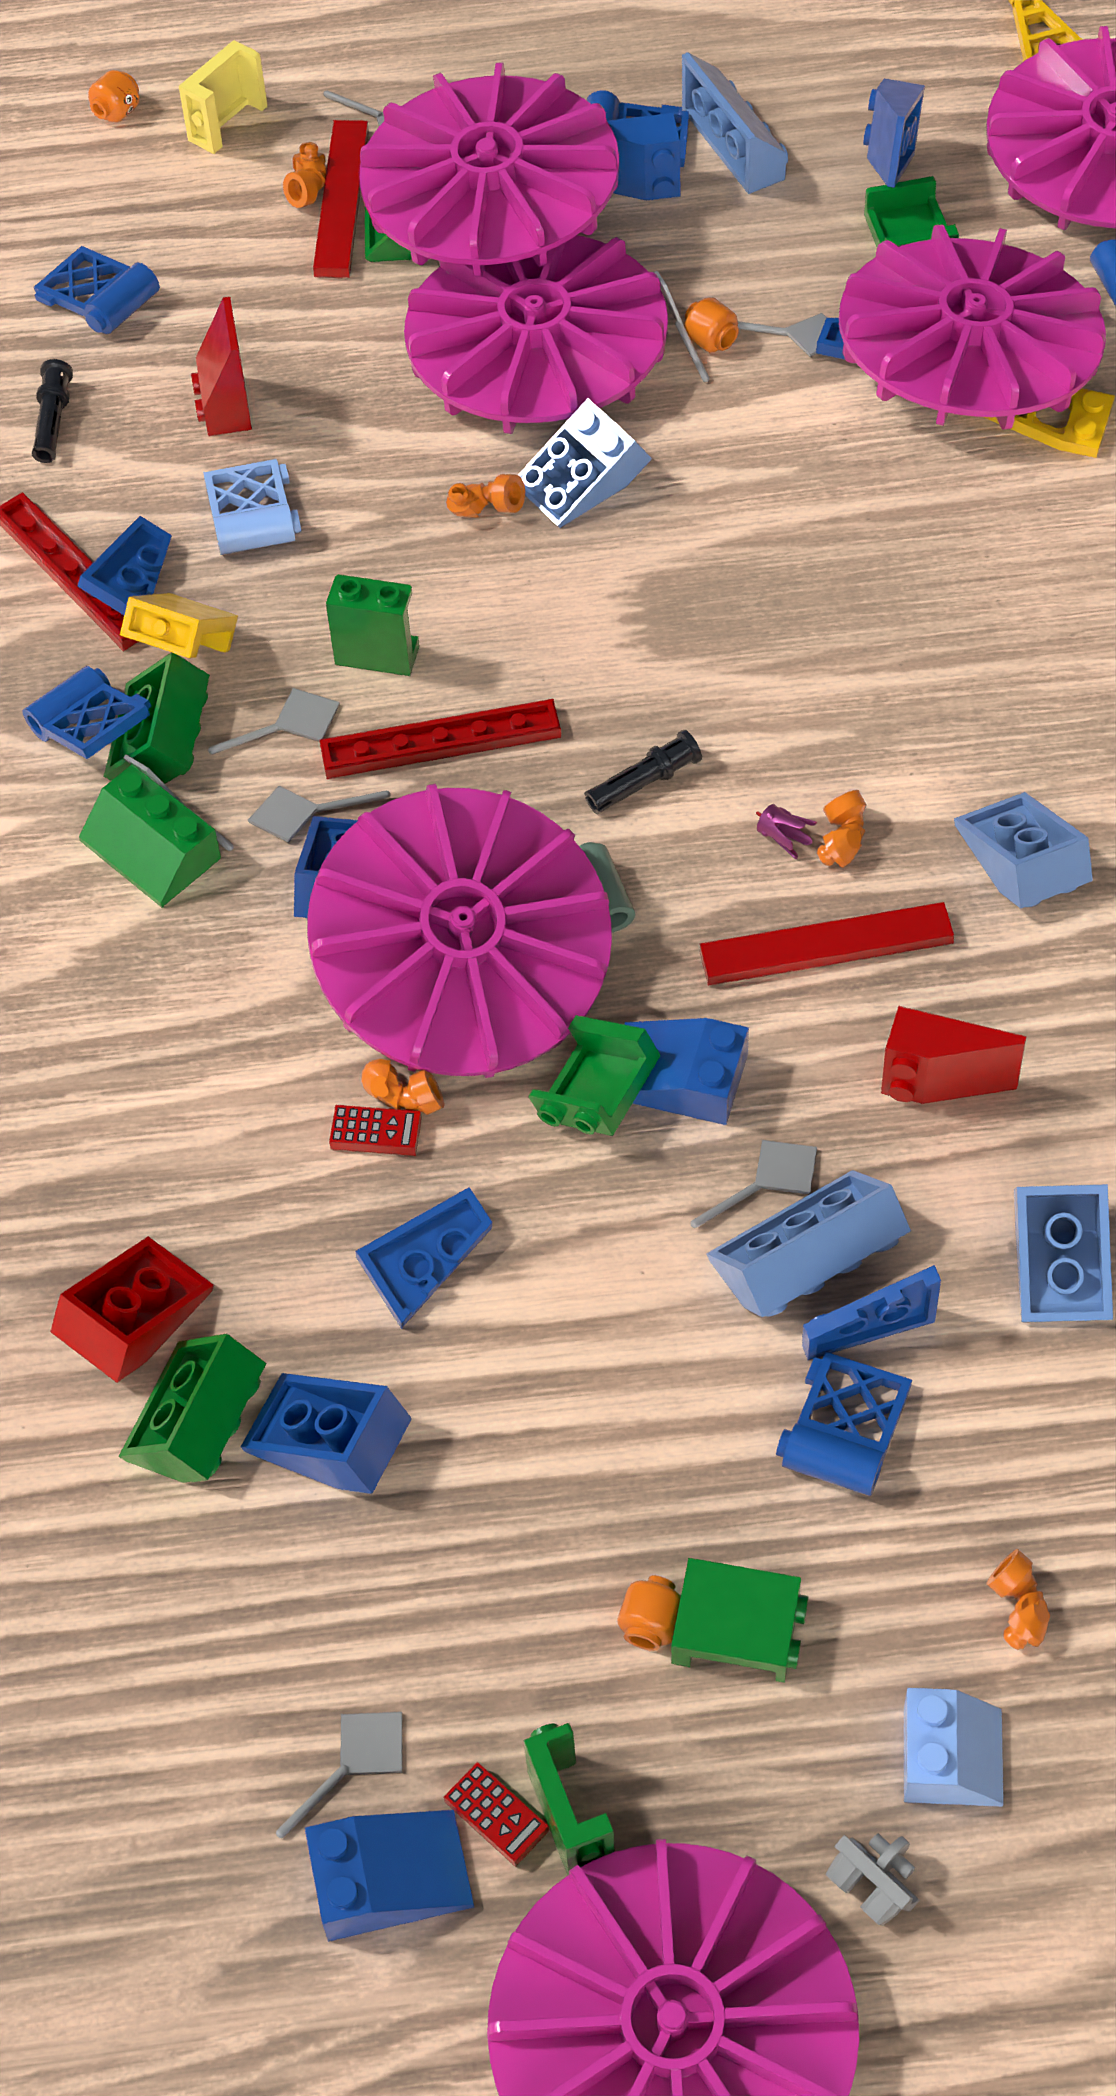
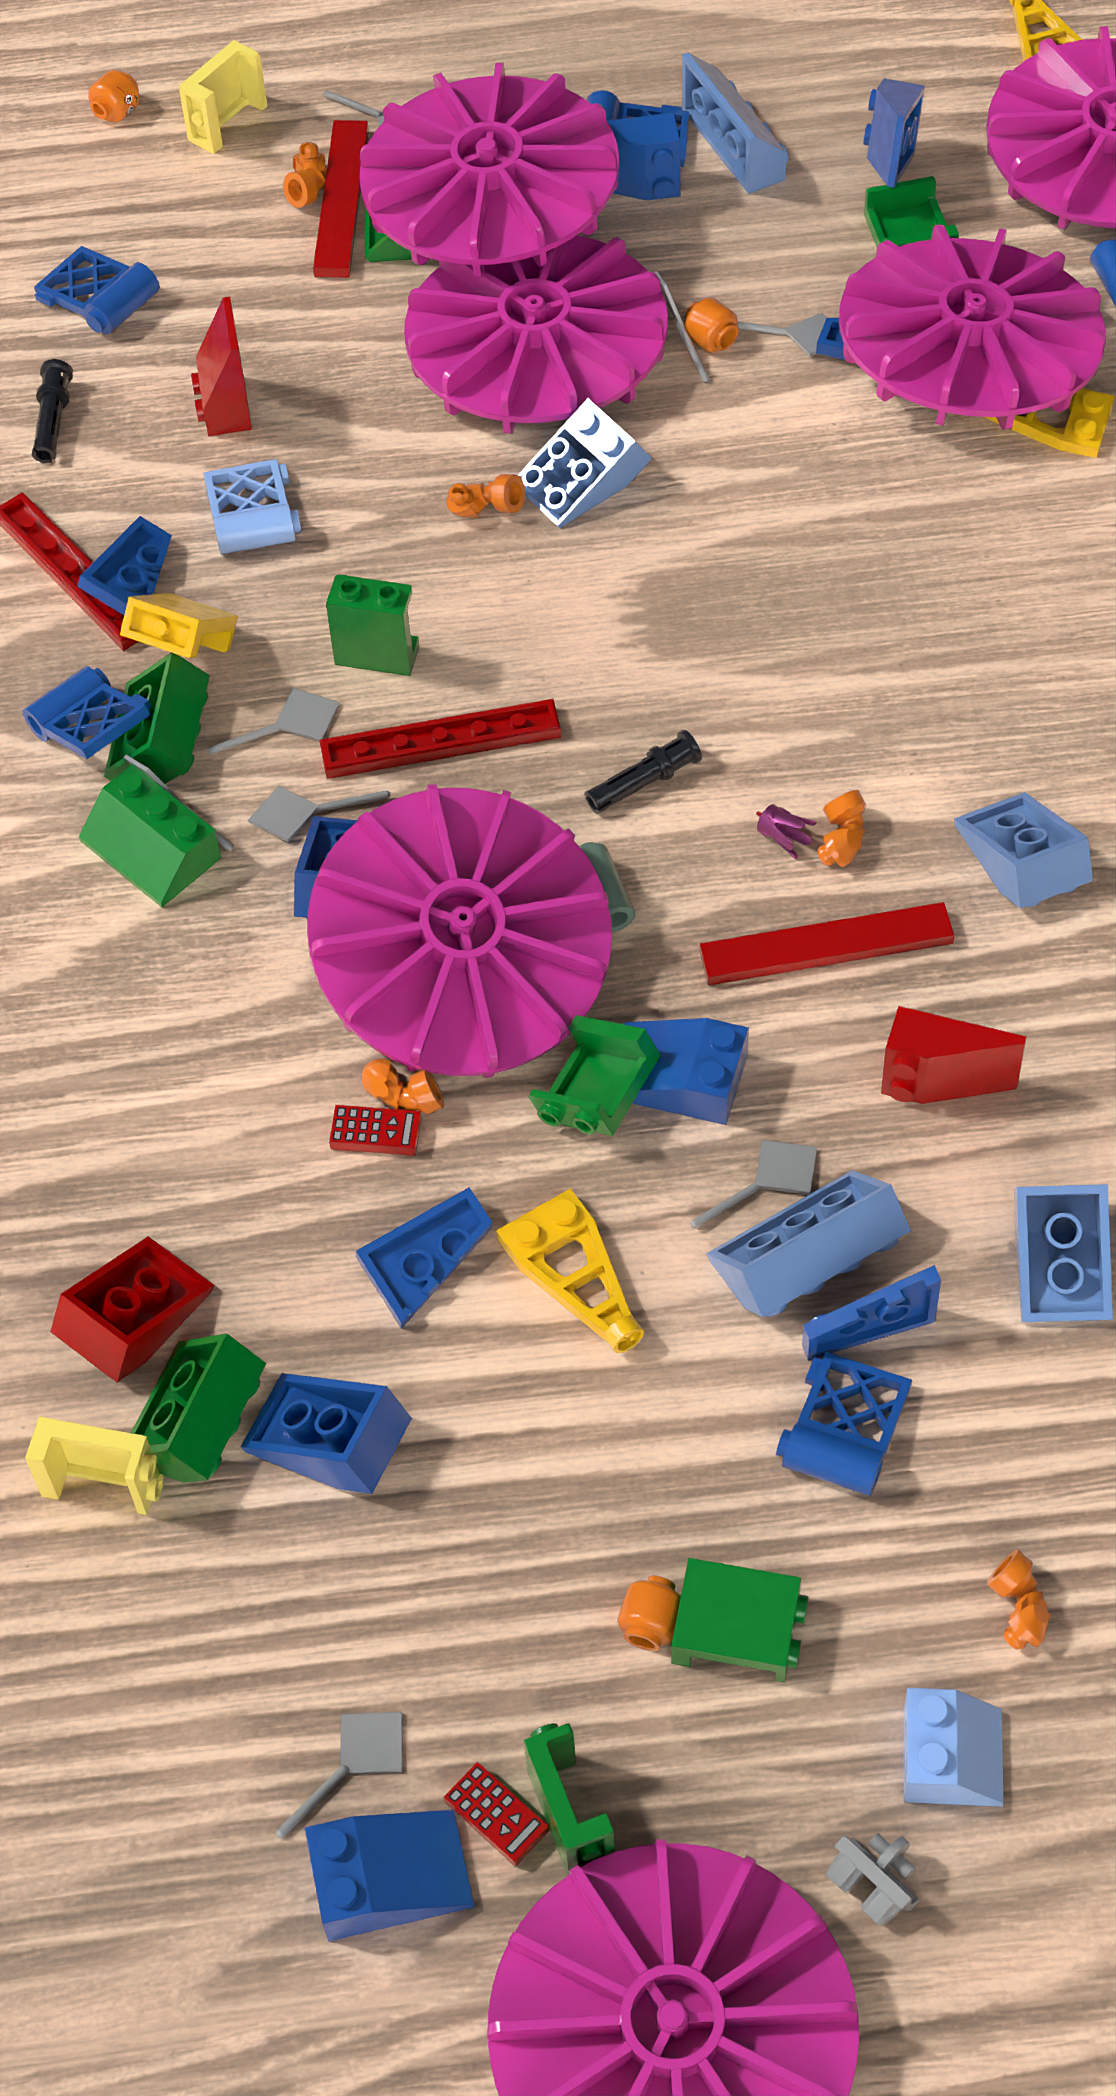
none -> light yellow panel [25,1416,163,1515]
none -> yellow plate [496,1188,644,1353]

